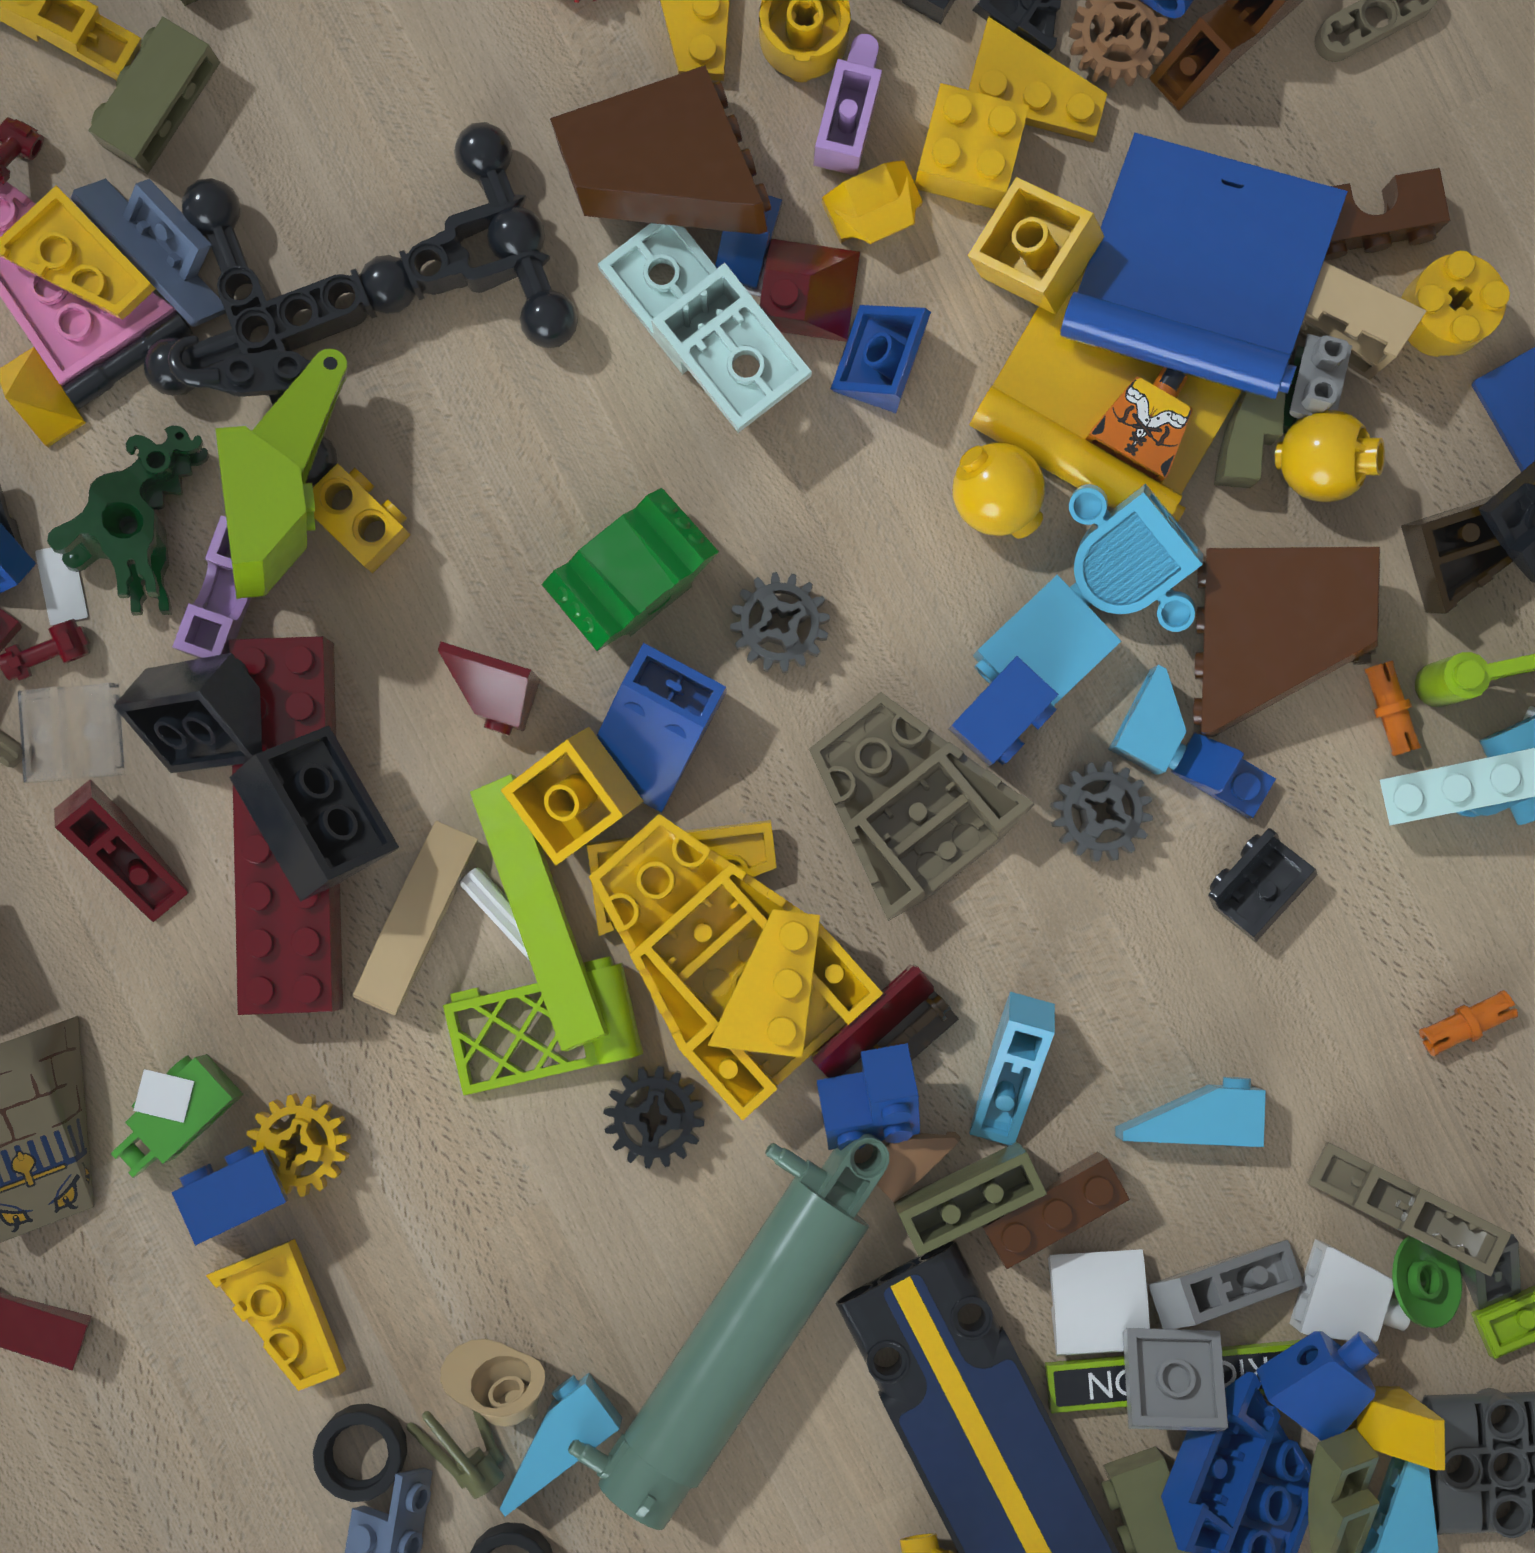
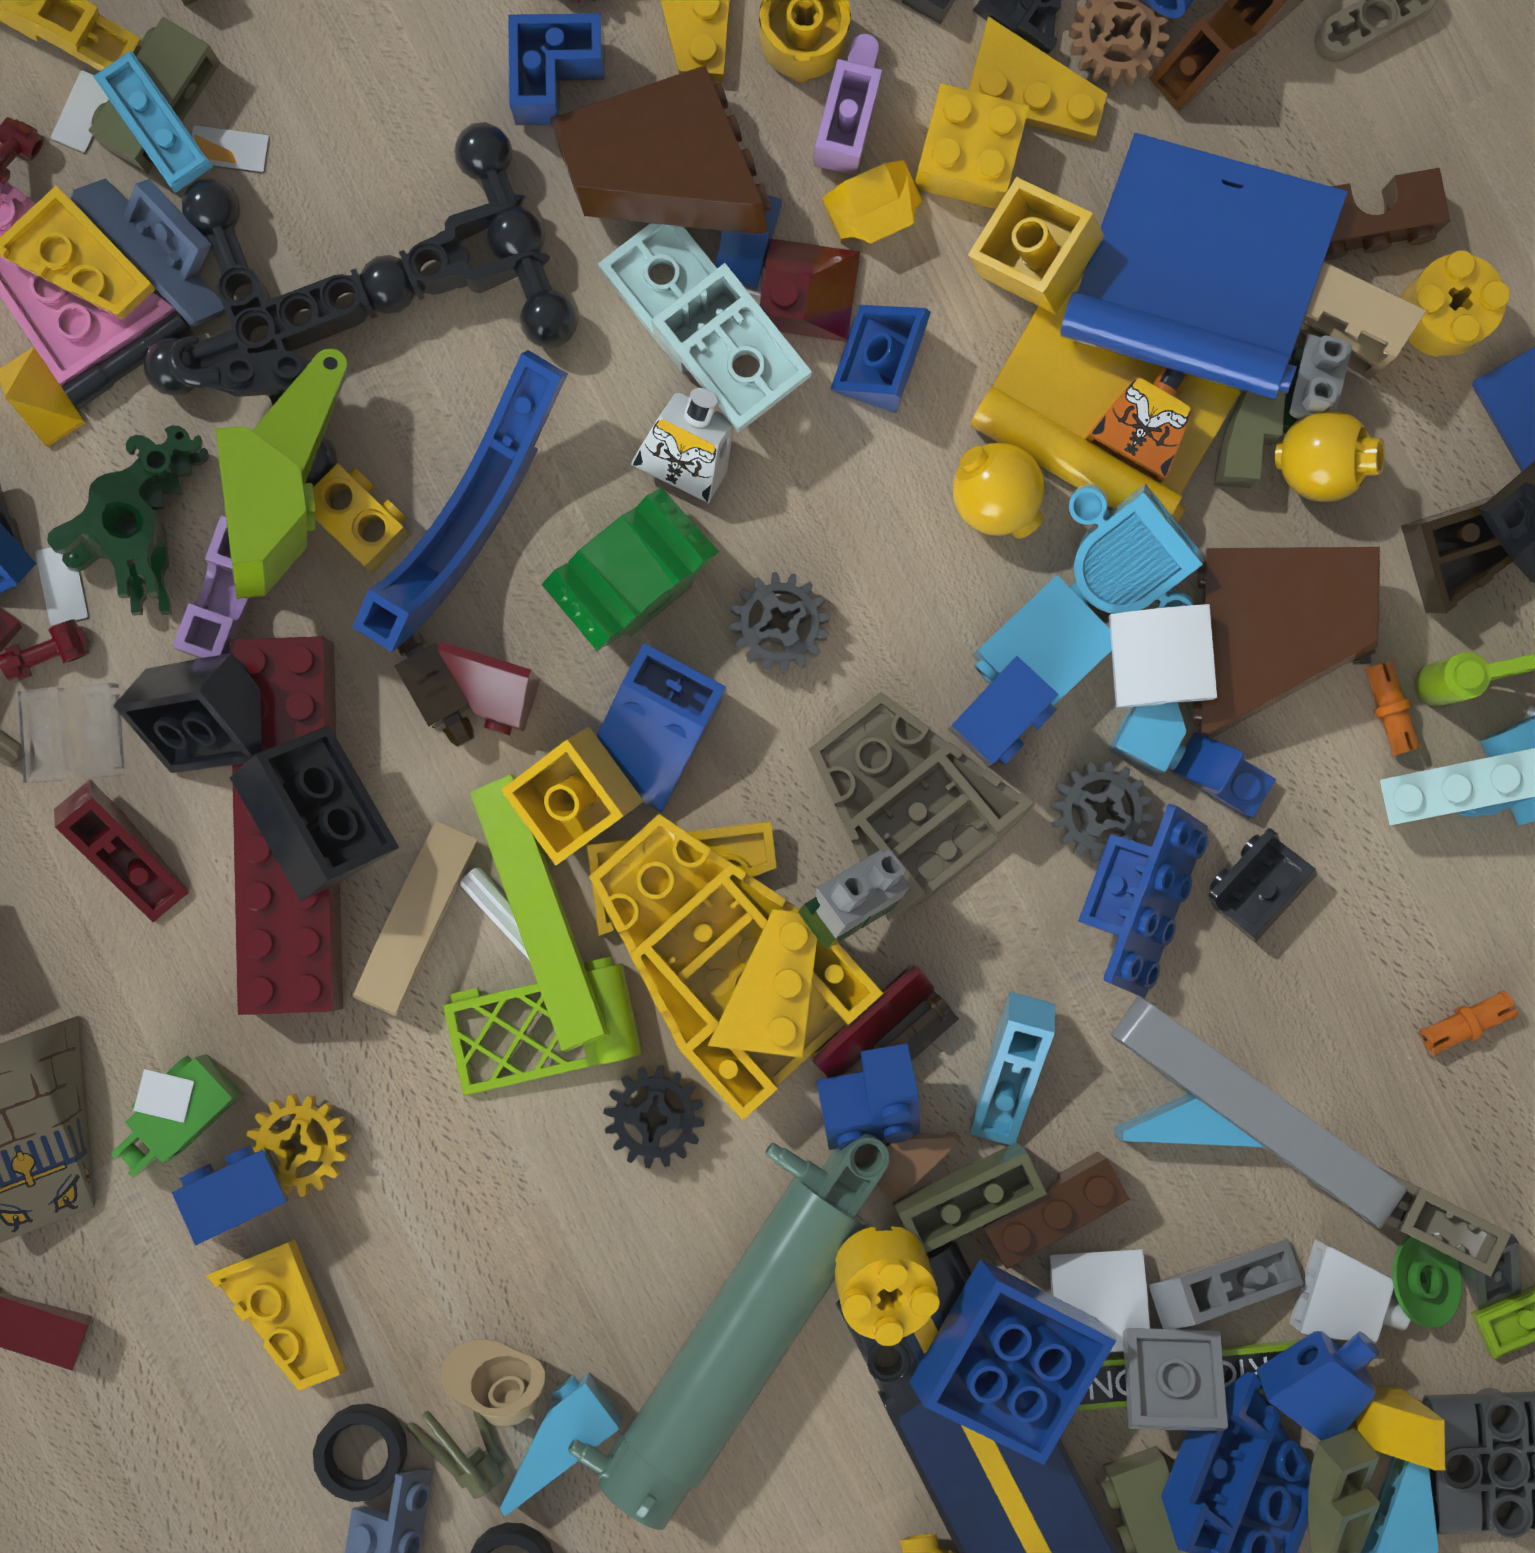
none -> white sticker [50,70,108,153]
none -> medium azure tile [93,51,213,193]
none -> white sticker [192,125,269,172]
none -> blue arch [352,350,568,652]
none -> dark brown piece [394,630,475,747]
none -> blue brick [508,13,605,125]
none -> white torso [631,388,733,503]
none -> light grey hips [798,849,910,950]
none -> yellow brick [835,1226,940,1346]
none -> blue slope [909,1259,1116,1465]
none -> blue bracket [1078,804,1208,998]
none -> white slope [1109,604,1217,708]
none -> light grey beam [1111,996,1408,1229]

